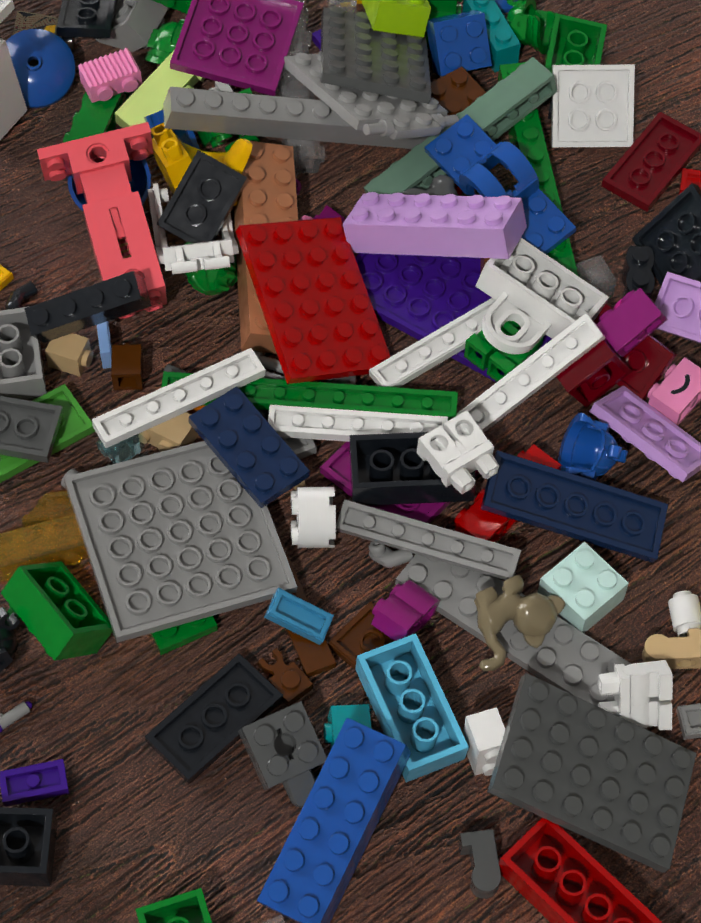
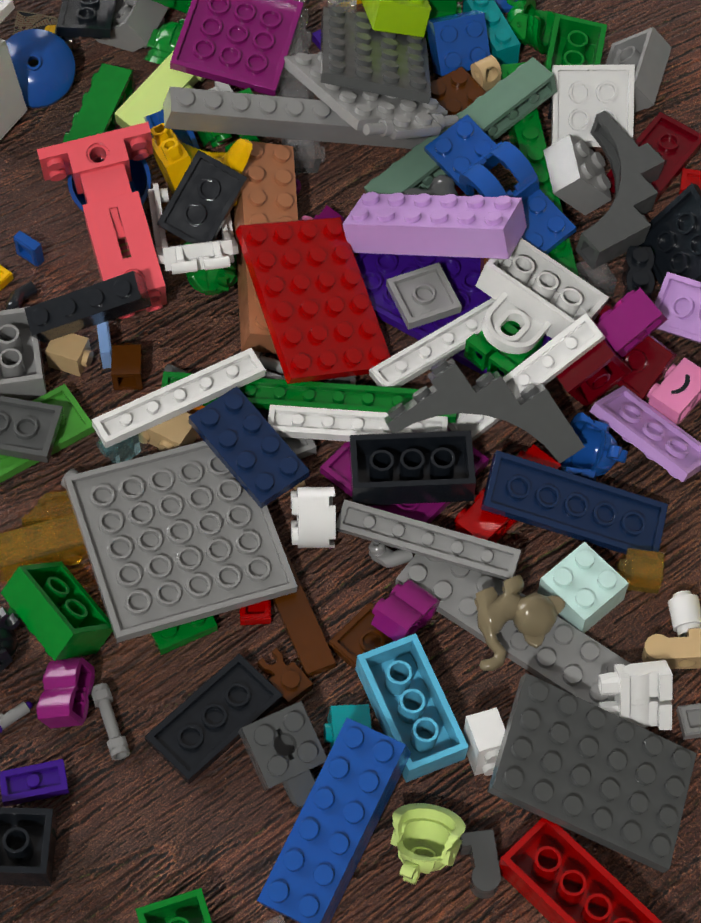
bright pink brick [78,48,142,103] -> none
dark azure tile [264,587,334,645] -> none
white hips [416,410,499,494] -> none
none -> blue tile [13,231,44,267]
none -> magenta brick [36,657,95,729]
none -> light grey bar [91,683,130,760]
none -> red tile [240,600,271,625]
none -> dark grey arch [384,358,585,463]
none -> light grey plate [386,262,462,330]
none -> yellowish green helmet [390,803,466,885]
none -> tan leg [470,55,502,92]
none -> light grey brick [543,134,612,216]
none -> dark grey arch [576,111,665,270]
none -> light grey slope [605,27,672,113]
none -> clear yellow brick [617,548,665,594]

